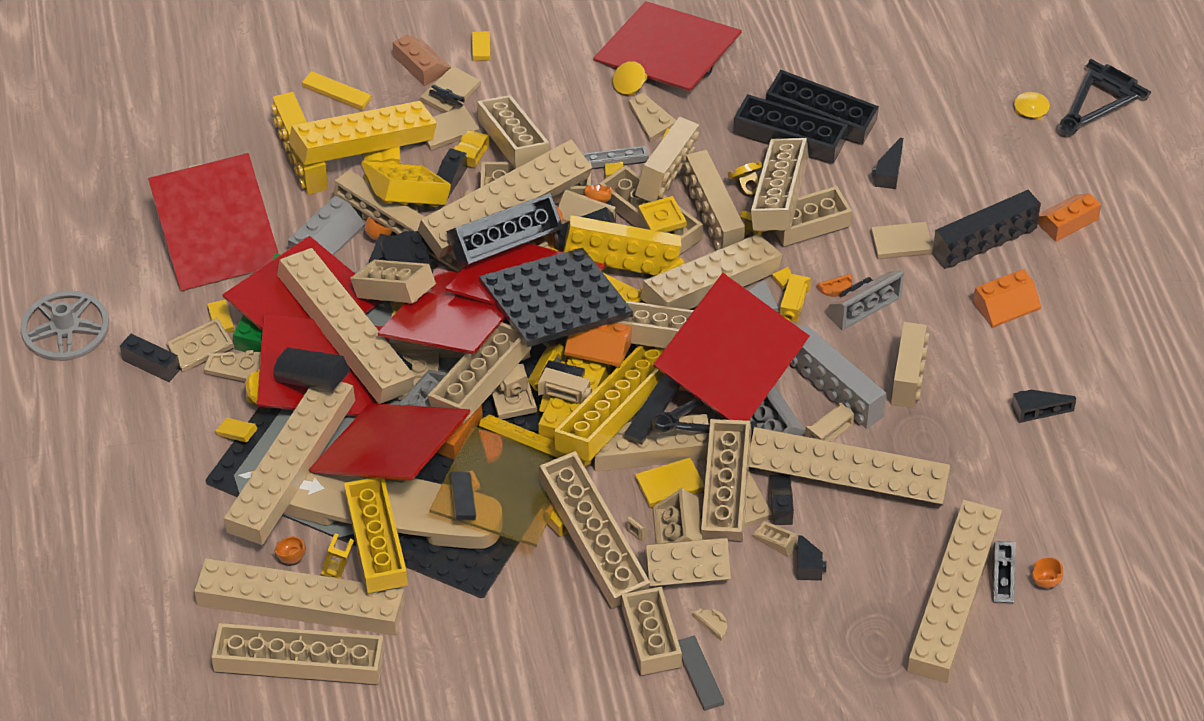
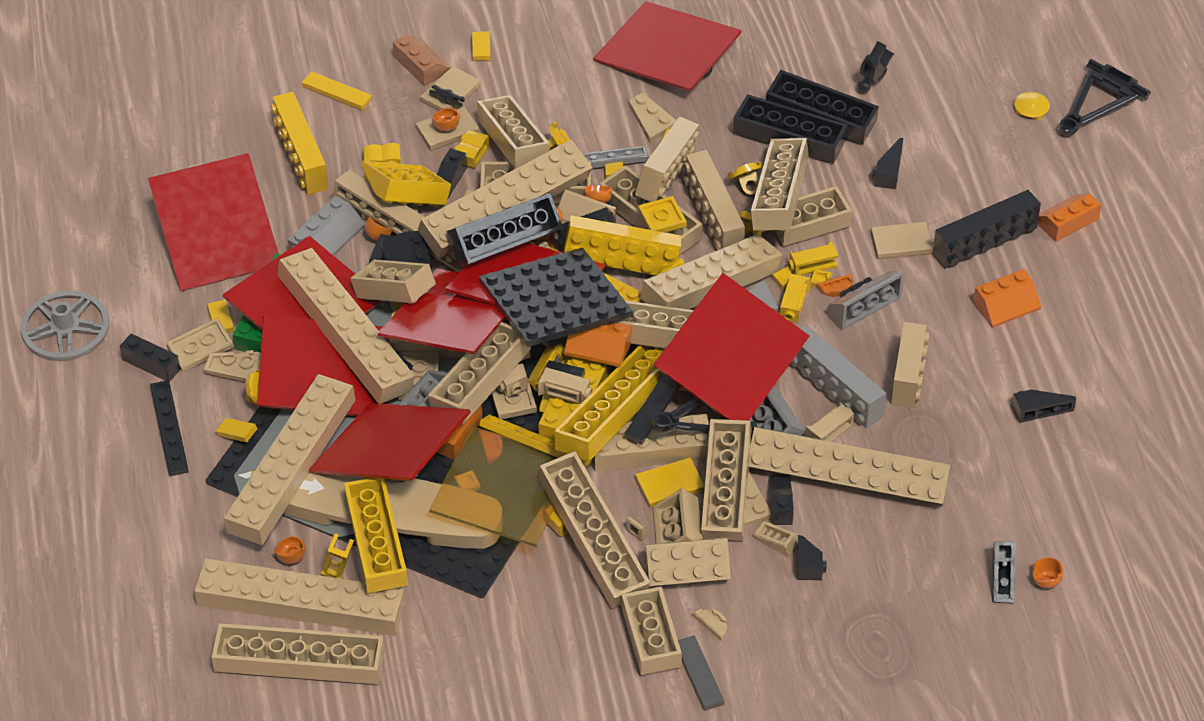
black brick [274,347,351,391] -> none
yellow brick [289,101,437,165] -> none
black tile [450,472,476,520] -> none
yellow dish [613,62,647,96] -> none
tan brick [907,500,1002,683] -> none
none -> black tile [150,380,189,476]
none -> orange hair [432,108,460,132]
none -> yellow tile [548,121,570,150]
none -> yellow window [787,240,839,276]
none -> yellow tile [811,269,832,287]
none -> black connector [857,41,894,93]

